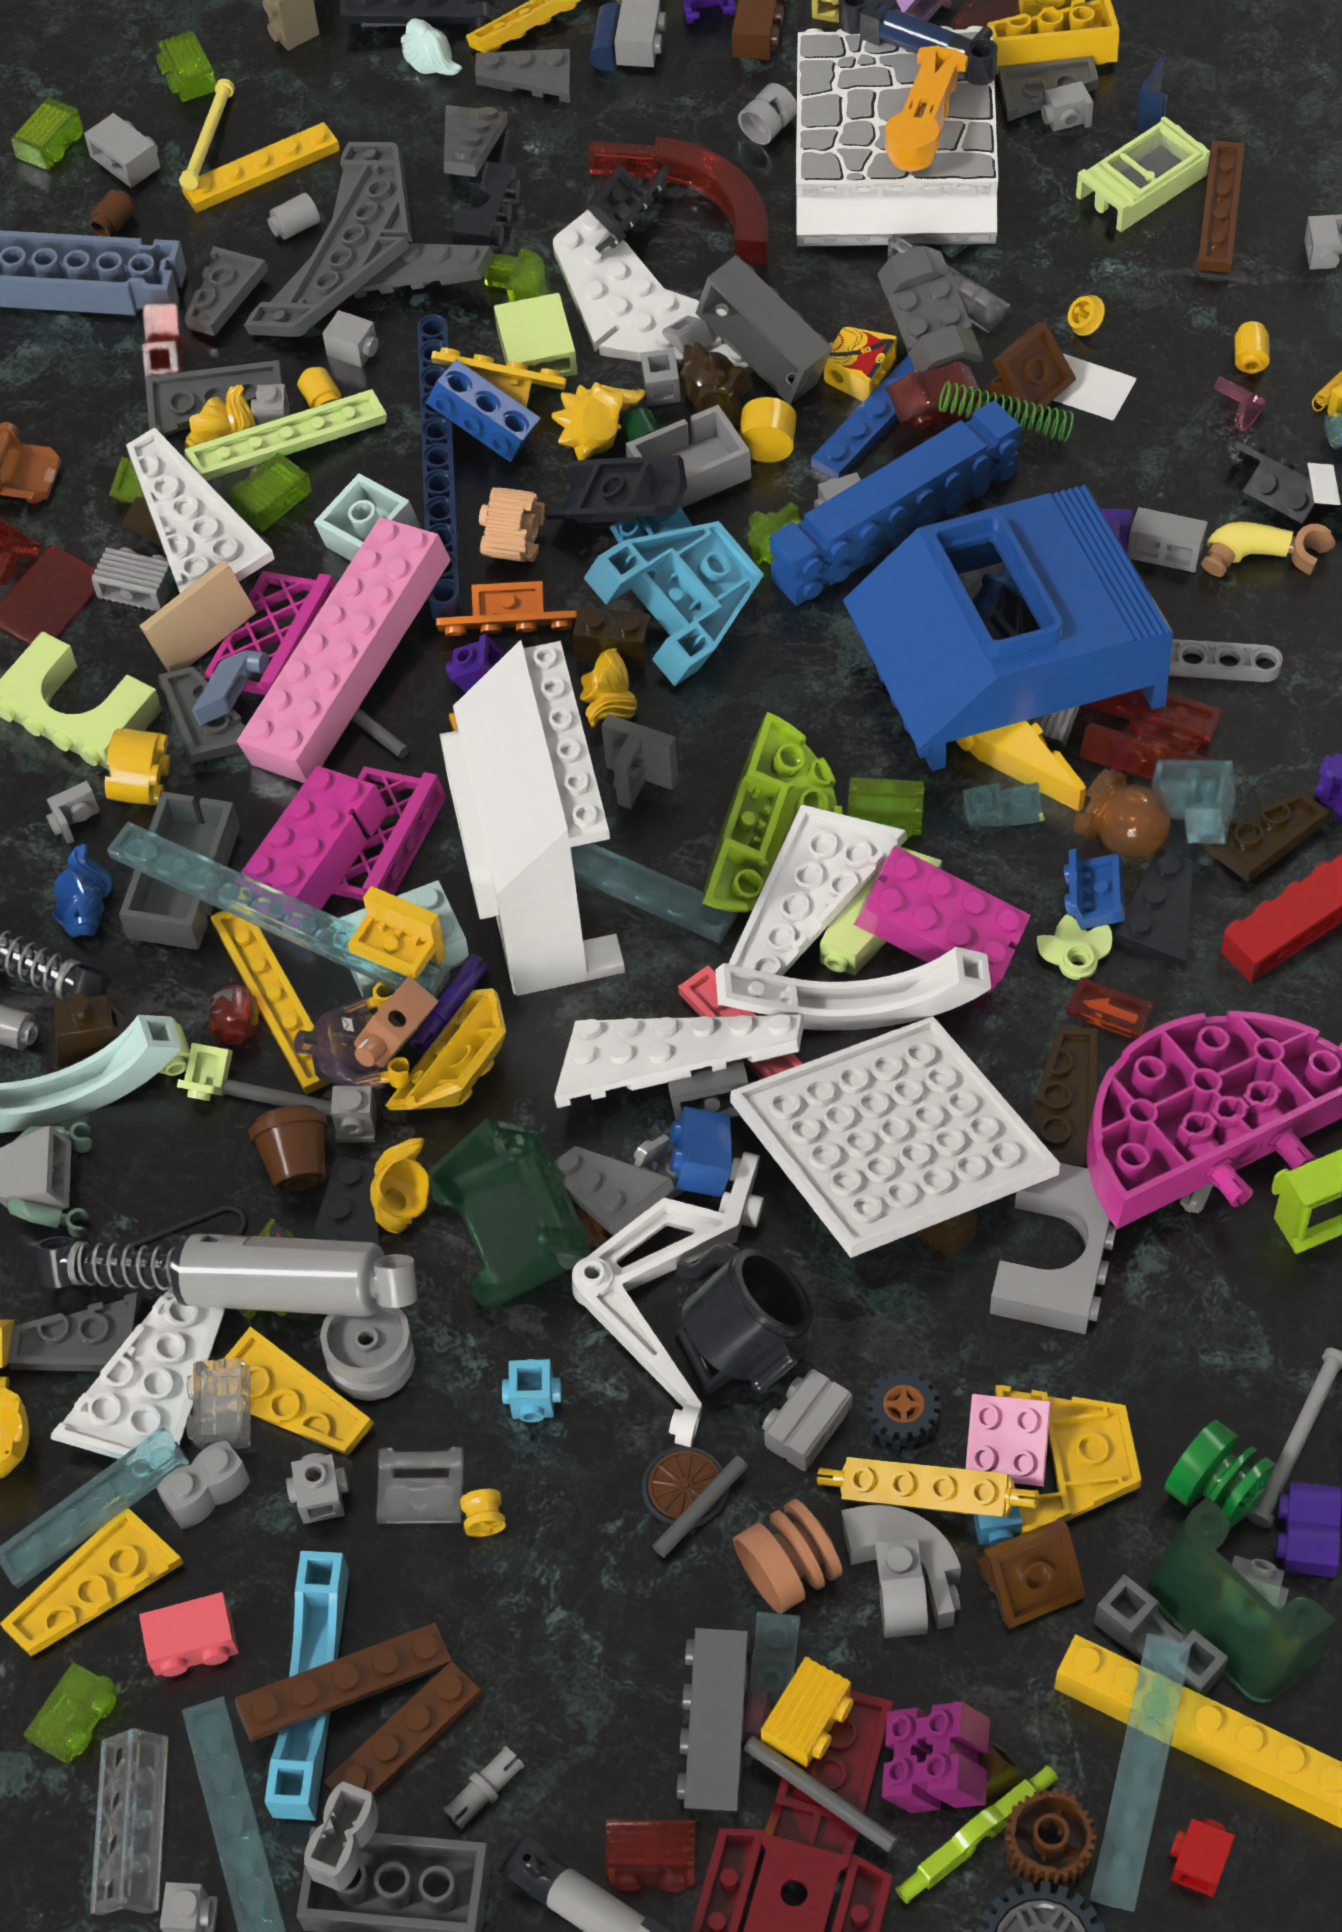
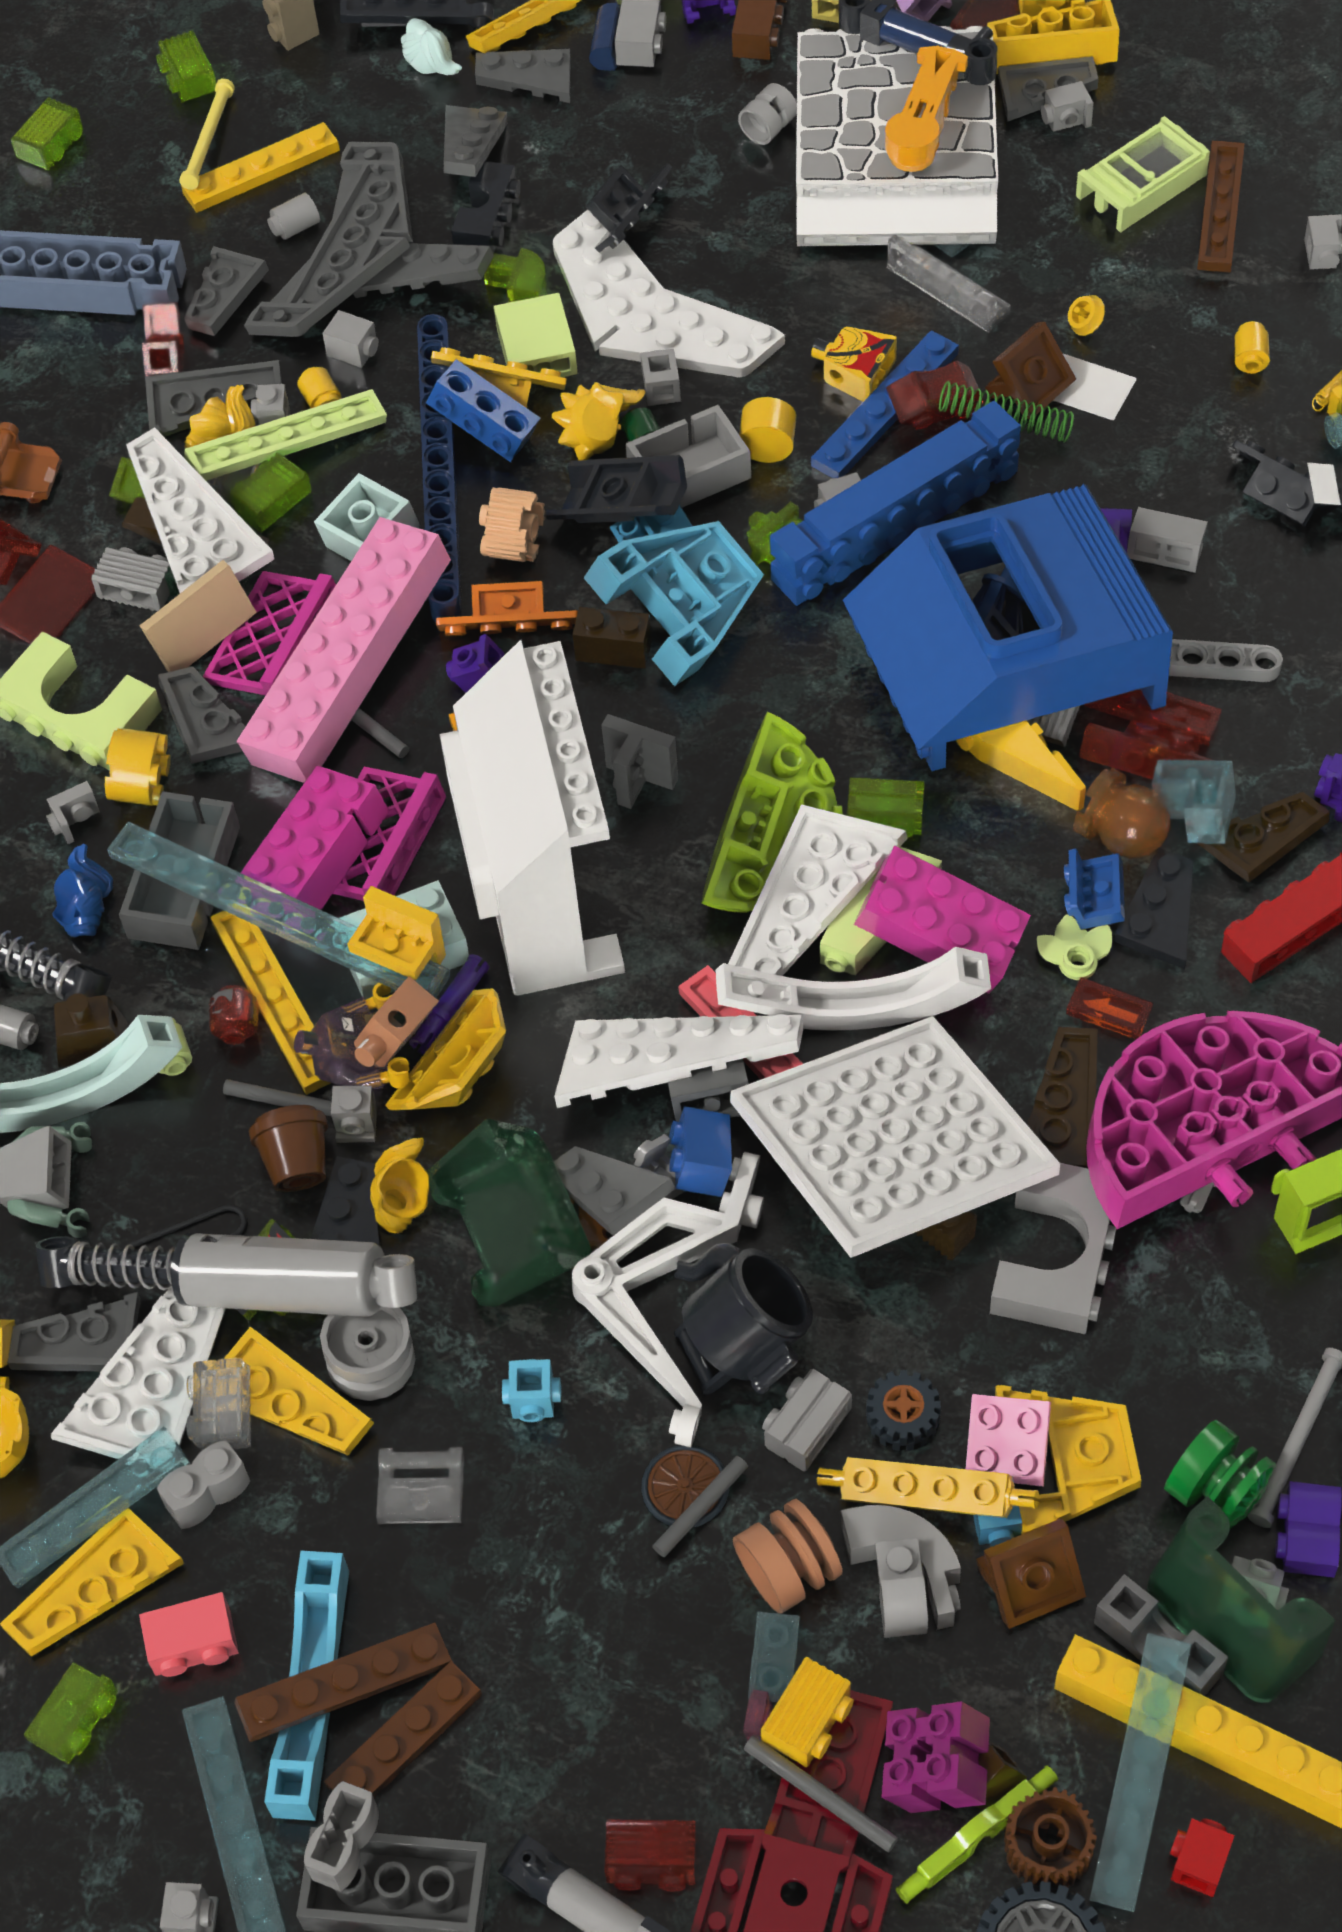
light grey brick [84,113,160,188] -> none
reddish brown brick [88,190,135,237] -> none
clear fence [90,1728,168,1916] -> none
yellowish green bracket [177,1043,233,1101] -> none
sand blue piece [192,650,269,725] -> none
light grey brick [286,1453,348,1524] -> none
light grey pin [442,1746,524,1830] -> none
yellow wheel [460,1489,506,1537] -> none
clear light blue plate [570,843,738,944] -> none
yellow hair [580,648,637,728] -> none
clear red arch [588,137,769,265] -> none
light grey slope [662,315,712,355] -> none
dark grey wedge [677,1628,751,1813] -> none
dark brown head [679,342,754,434] -> none
dark grey piece [695,255,832,405] -> none
dark grey piece [877,245,984,383] -> none
clear light blue slope [963,782,1045,826] -> none
dark blue piece [1137,56,1168,133] -> none
piece [1201,521,1335,577] -> none
clear pink tile [1213,376,1267,432] -> none

